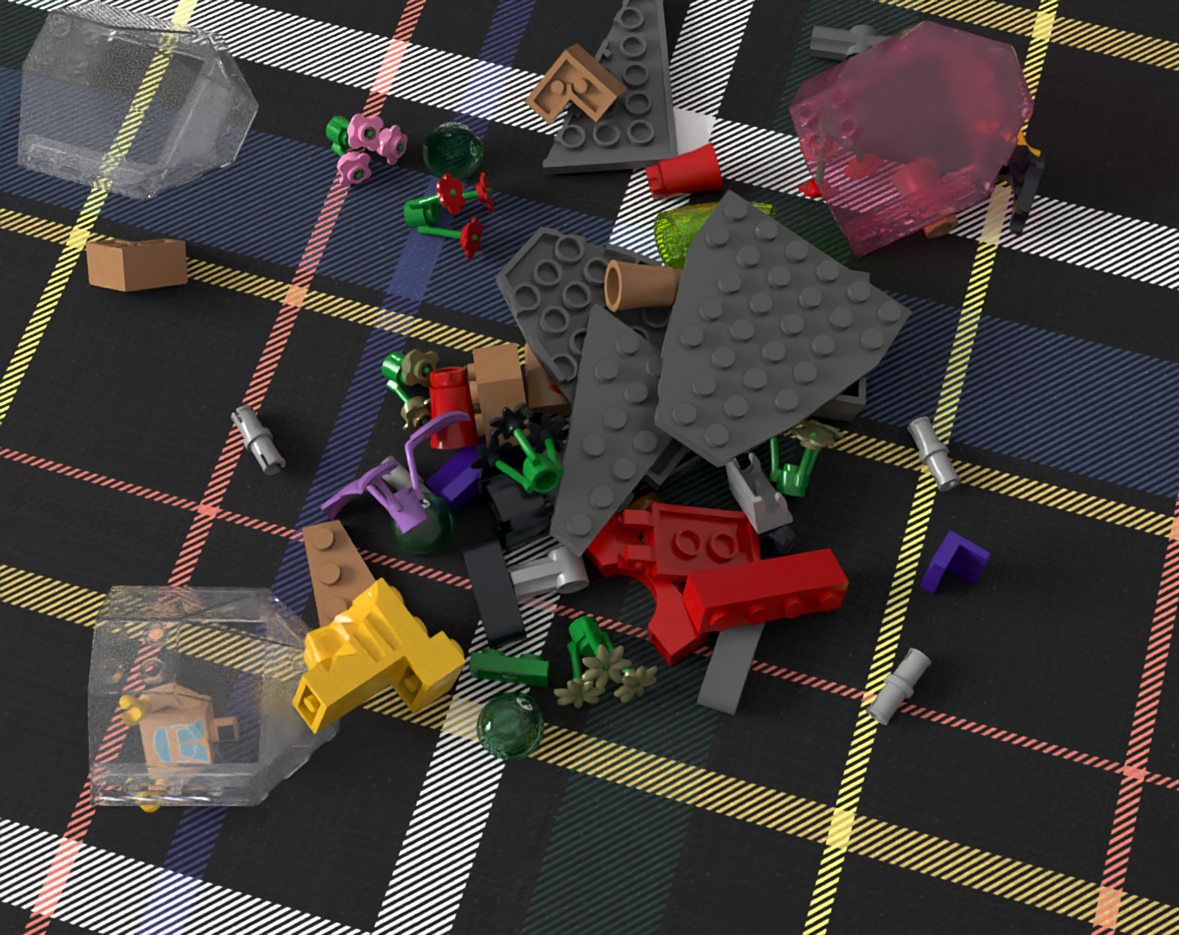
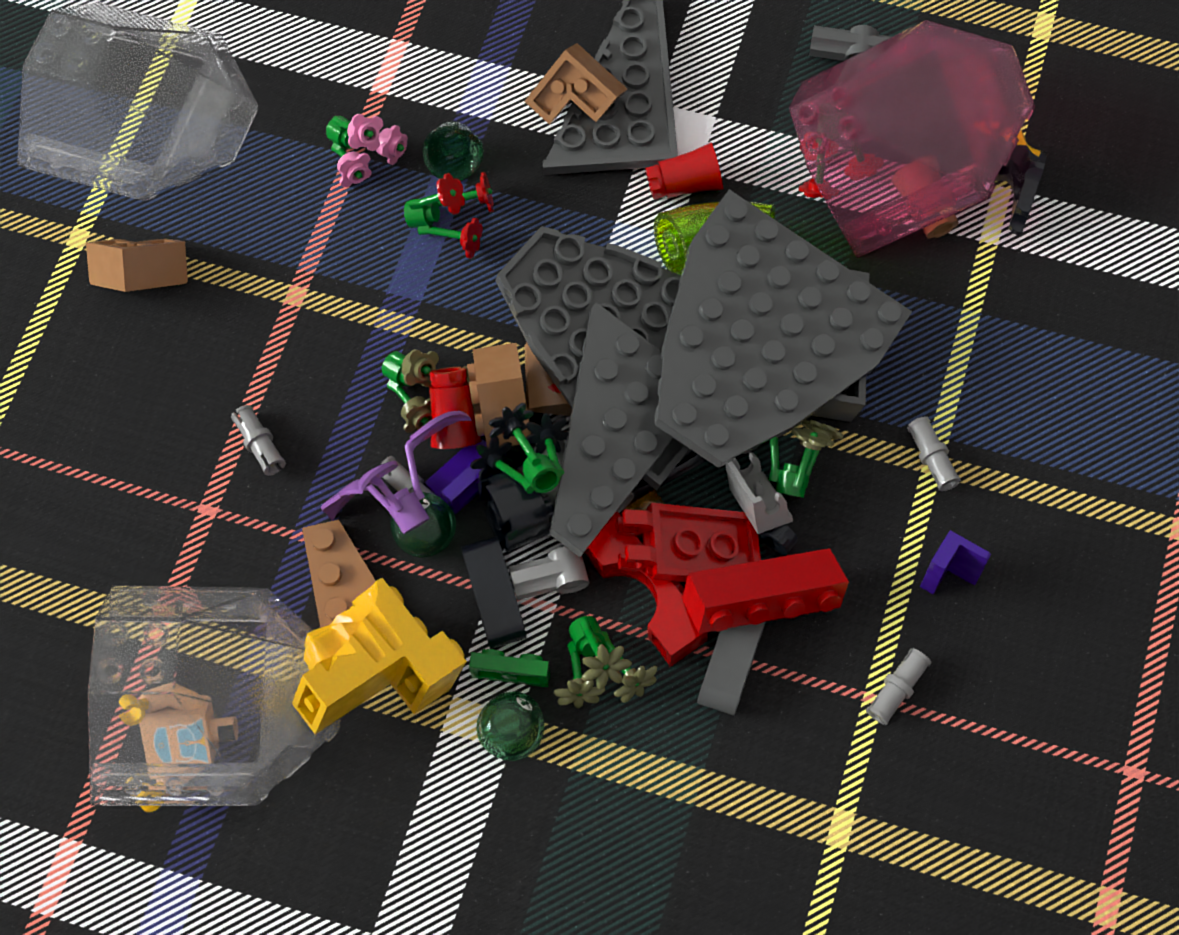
medium nougat plant [604,260,683,312] -> none

